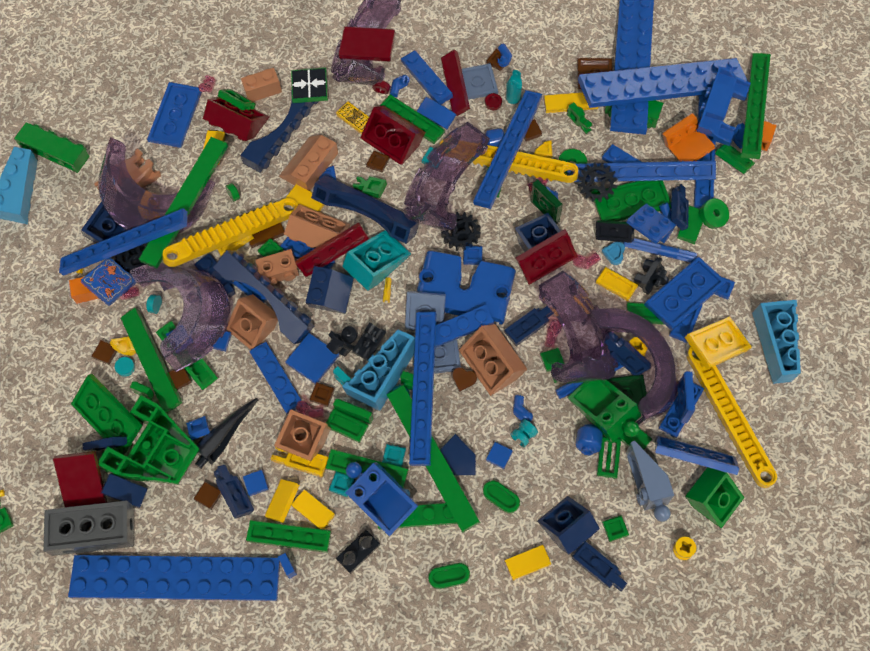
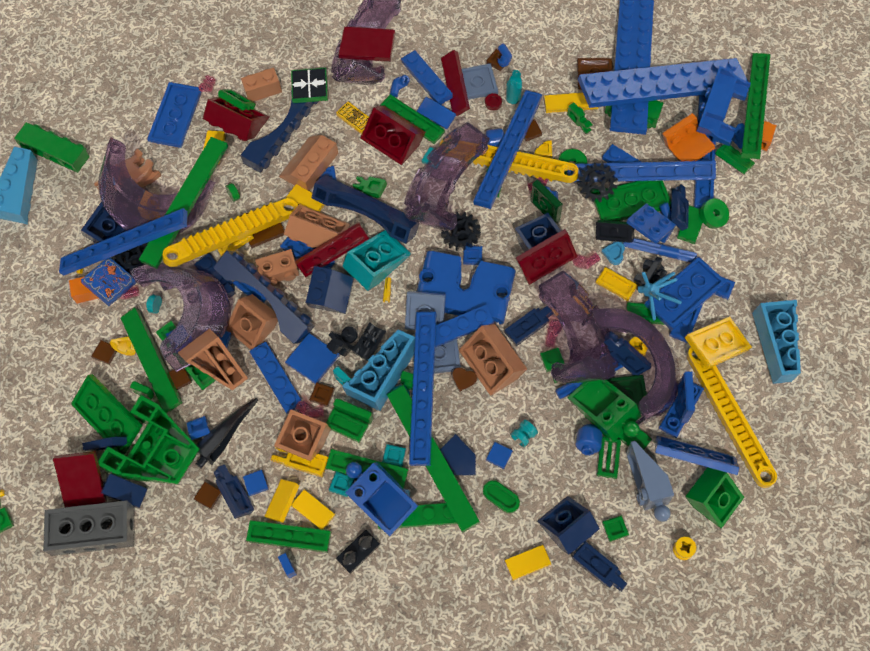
blue plate [68,555,280,601] -> none
teal tile [114,357,135,377] -> none
green tile [257,238,284,257] -> none
reddish brown tile [366,150,390,173] -> none
dark red tile [372,80,391,95] -> none
green tile [428,563,470,589] -> none
blue arm [513,395,533,422] -> none
none -> nougat wedge [178,329,248,391]
none -> dark azure plant [638,272,682,320]

